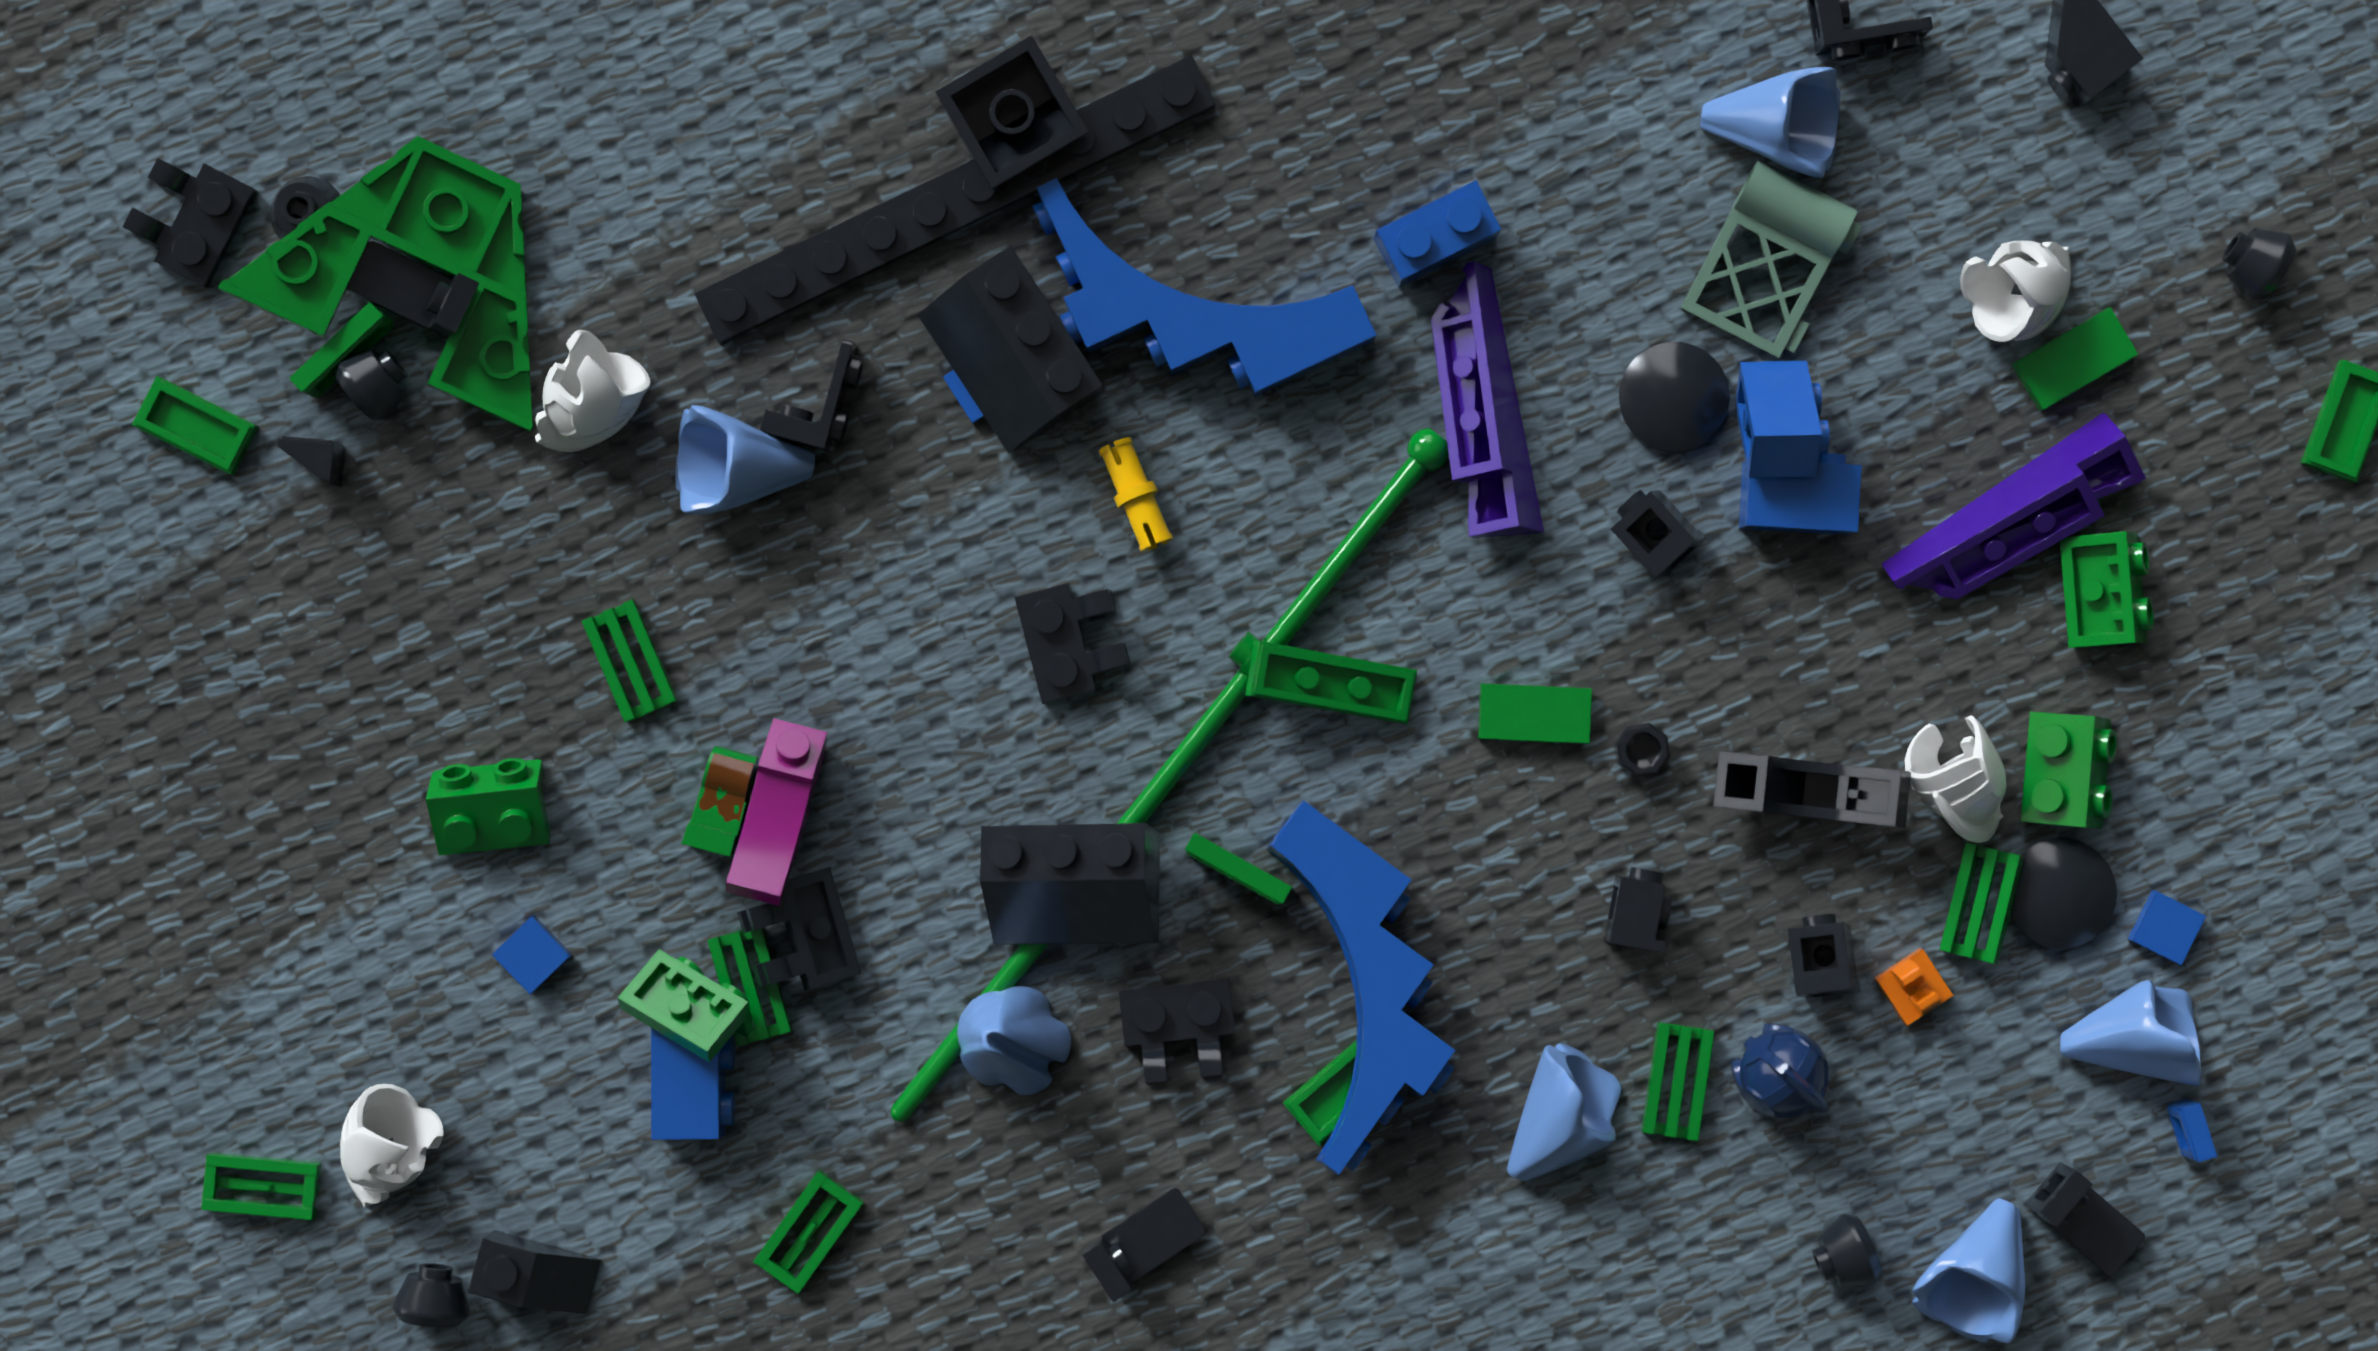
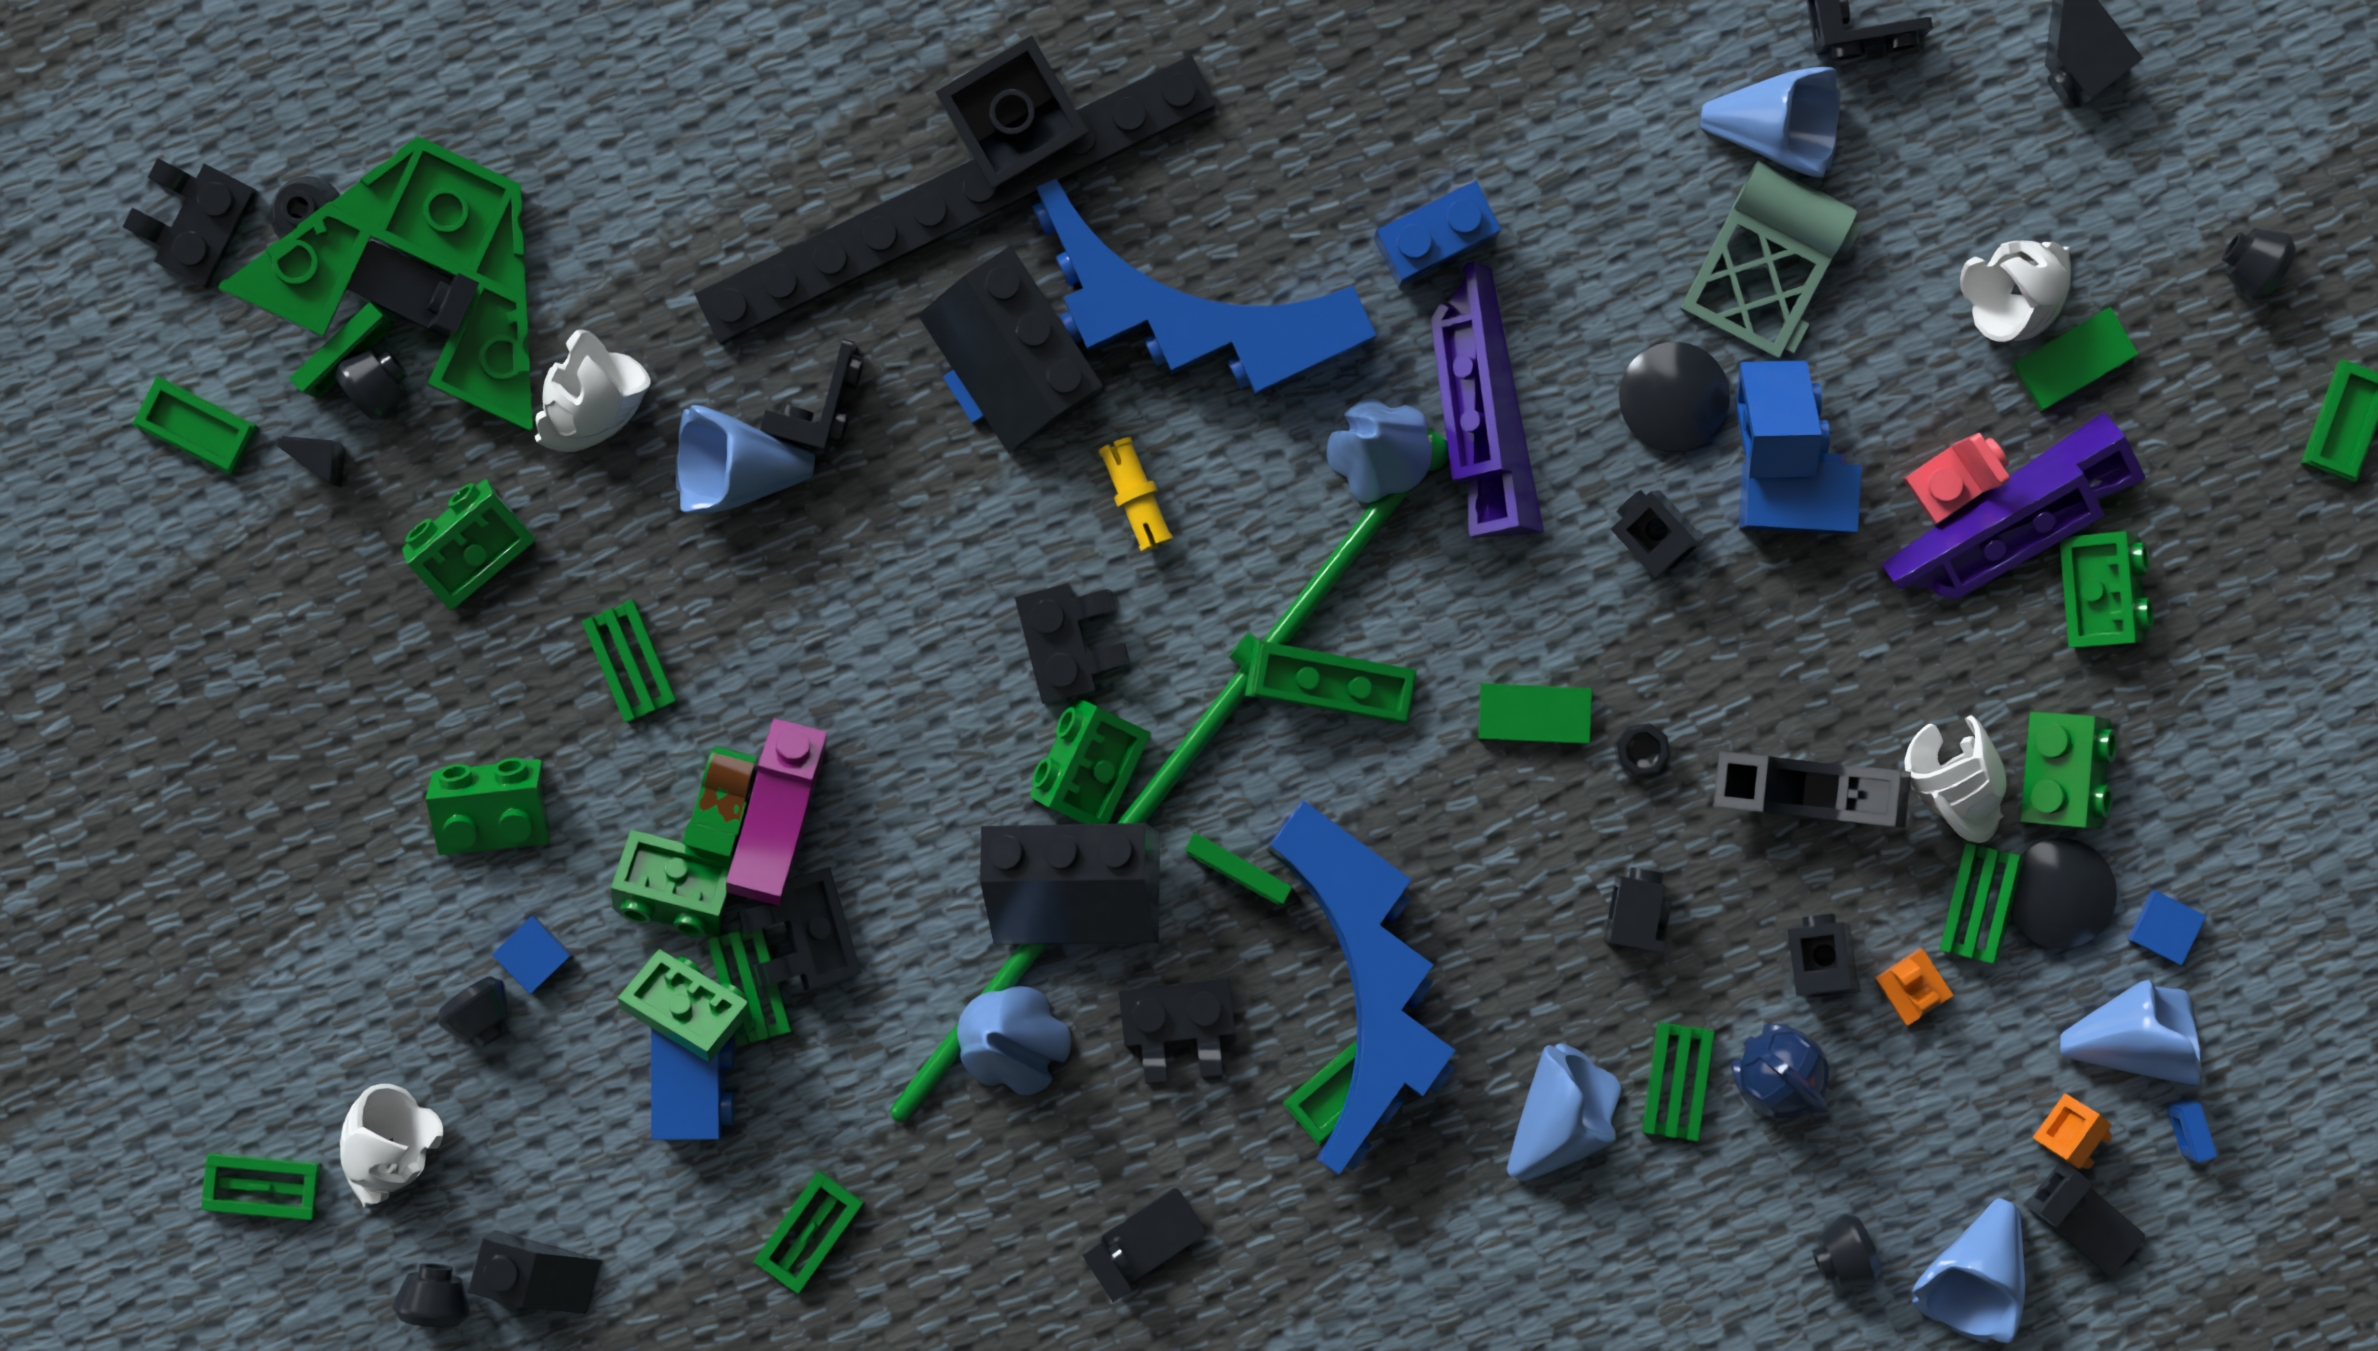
none -> green bracket [402,479,536,611]
none -> black cone [438,976,512,1048]
none -> green bracket [611,829,734,938]
none -> green bracket [1030,698,1151,824]
none -> medium blue hat [1326,399,1432,504]
none -> coral bracket [1902,433,2011,525]
none -> orange tile [2032,1093,2112,1170]

